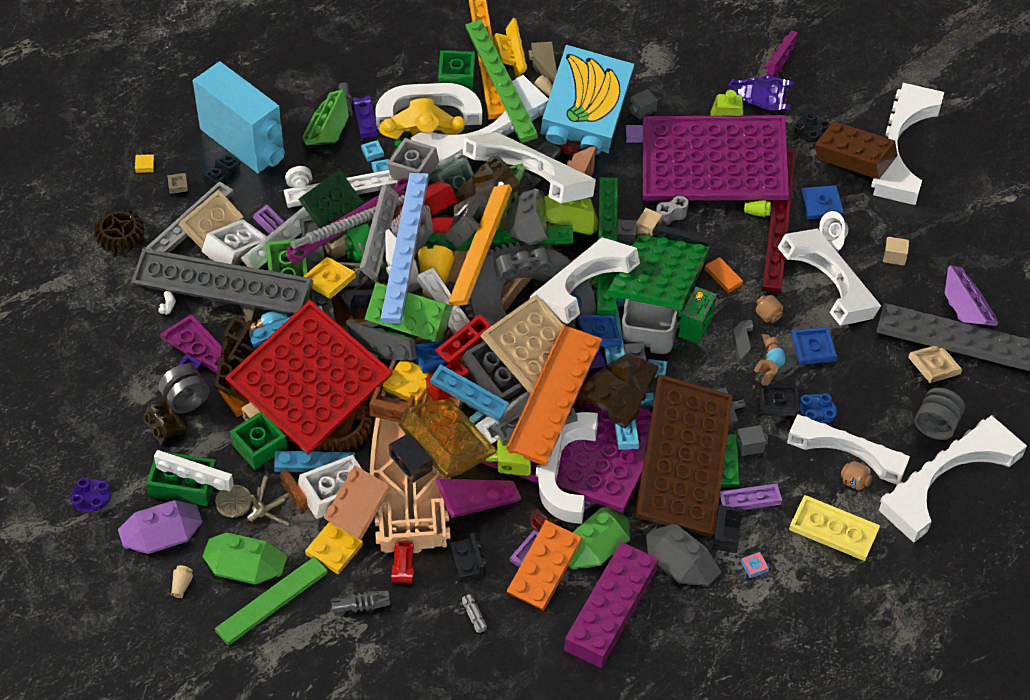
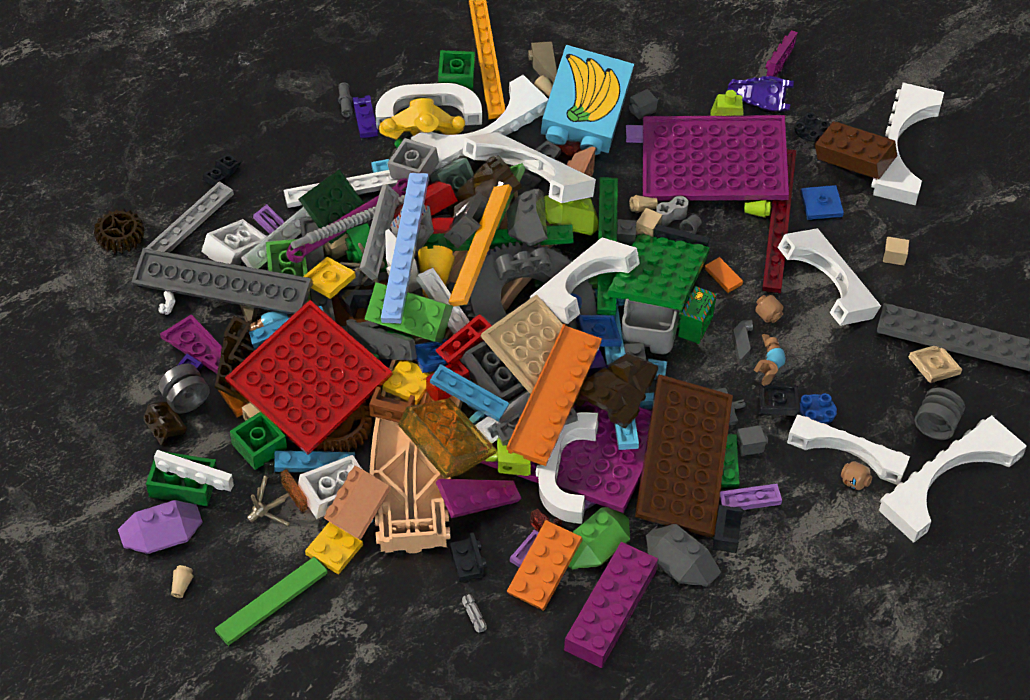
dark purple dish [70,478,111,512] -> none
yellow tile [135,155,154,173] -> none
dark tan plate [167,173,188,194] -> none
tan plate [178,189,244,249] -> none
medium azure brick [193,61,285,173] -> none
bright green wedge [203,533,288,584] -> none
dark tan wheel [215,485,252,518] -> none
white plate [285,166,312,188] -> none
bright green wedge [302,89,349,145] -> none
dark grey hinge [331,591,390,613] -> none
medium azure tile [361,140,384,162] -> none
black panel [389,433,433,483] -> none
red piece [391,541,414,584] -> none
bright green plate [465,19,538,144] -> none
yellow bracket [493,18,527,78] -> none
tile [741,552,769,578] -> none
light yellow plate [789,495,880,561] -> none
blue plate [790,327,837,365] -> none
white piece [819,211,848,252] -> none
medium lavender wedge [945,265,998,326] -> none
none -> tan cone [630,195,658,213]
none -> dark grey piece [680,215,702,234]

